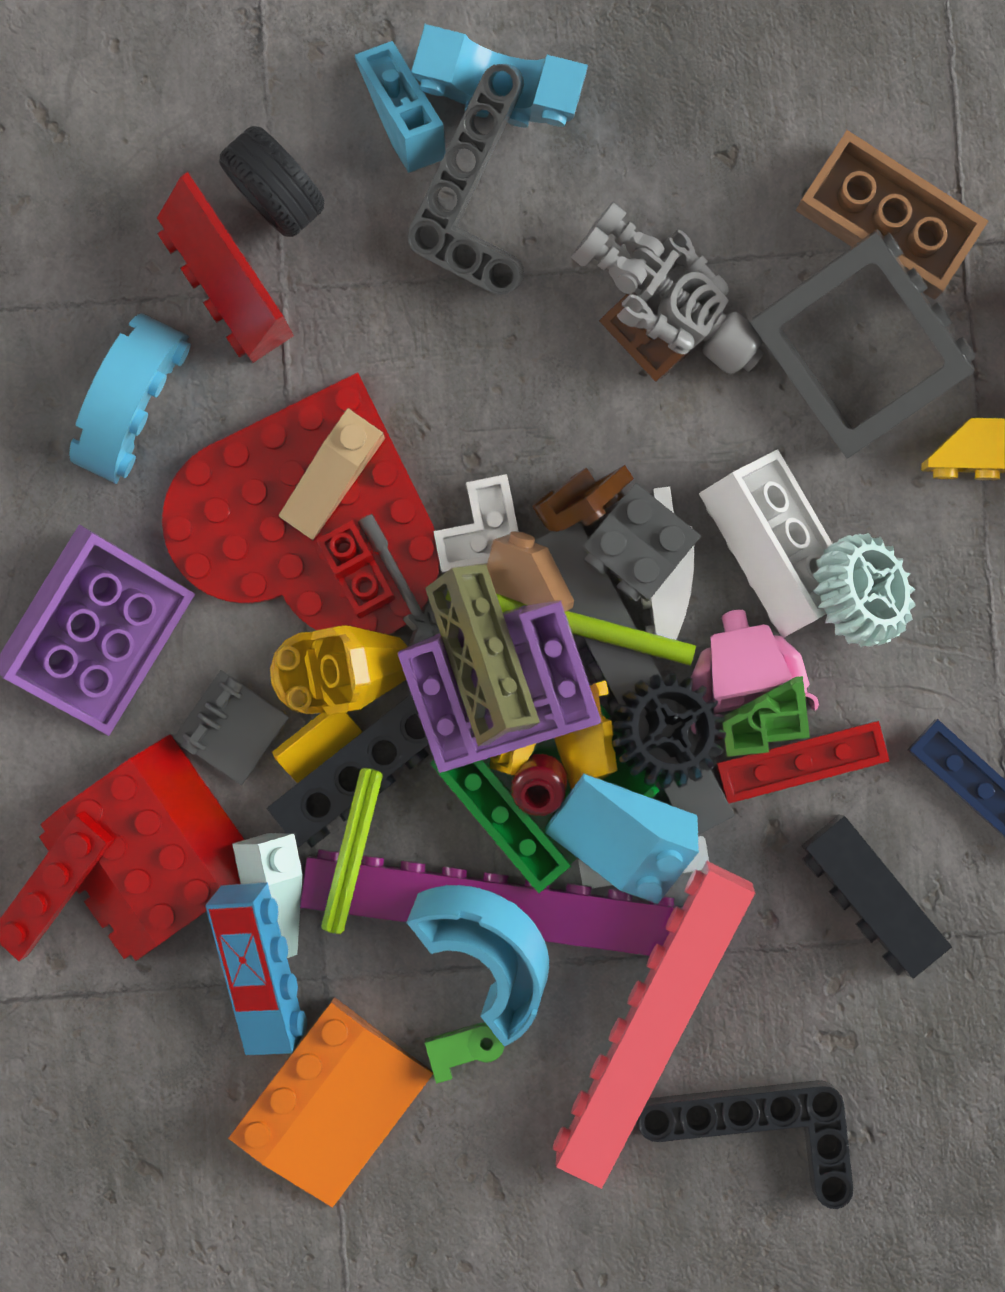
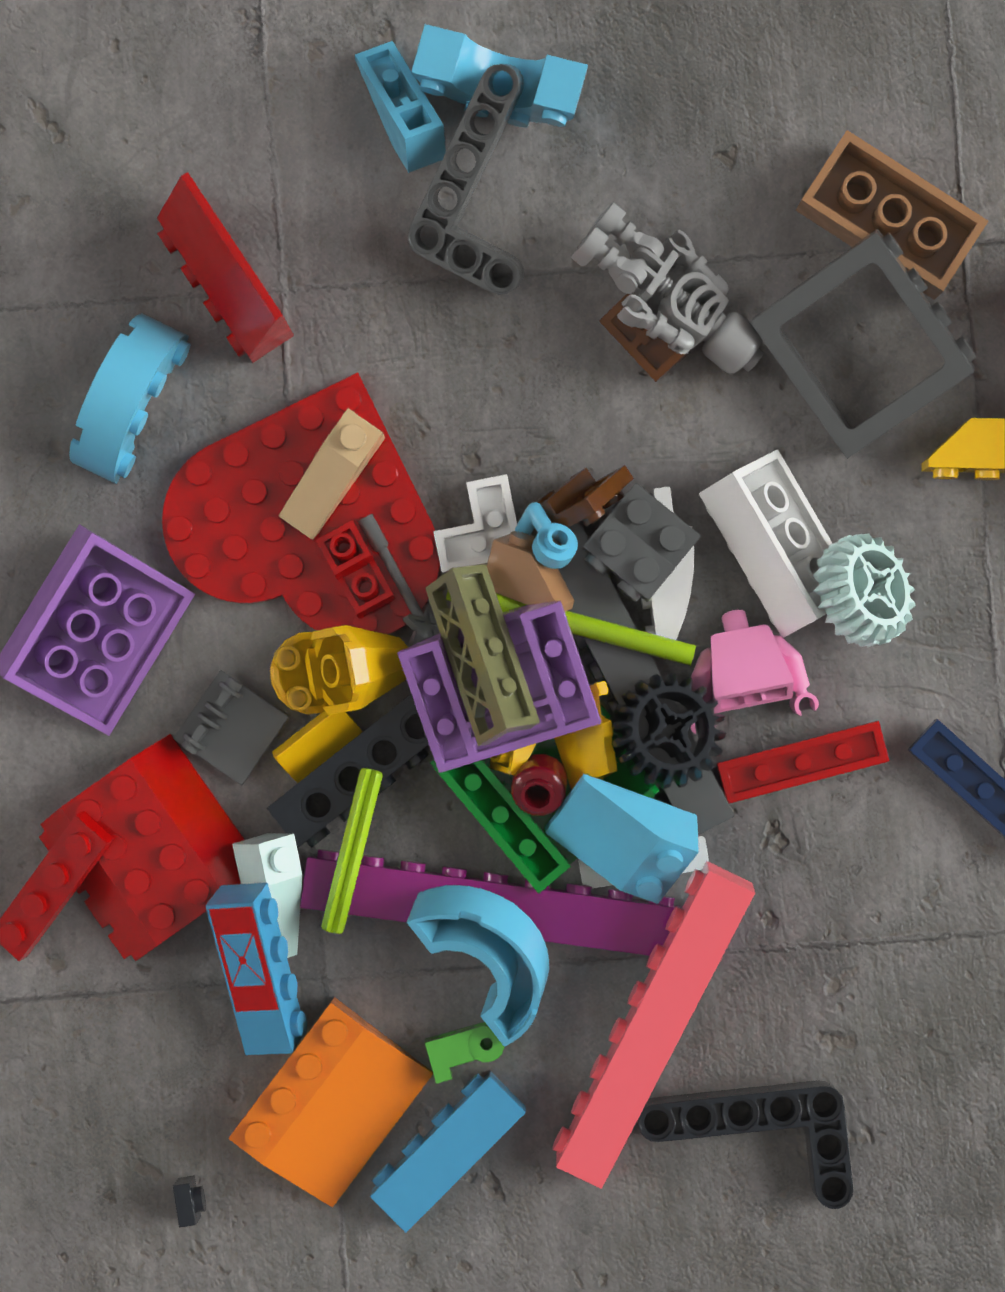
black tyre [219,126,325,237] -> none
bright green slope [722,676,810,757] -> none
black brick [801,814,952,979] -> none
none -> black plate [173,1175,206,1228]
none -> dark azure brick [370,1071,526,1233]
none -> medium azure plate [515,502,578,569]

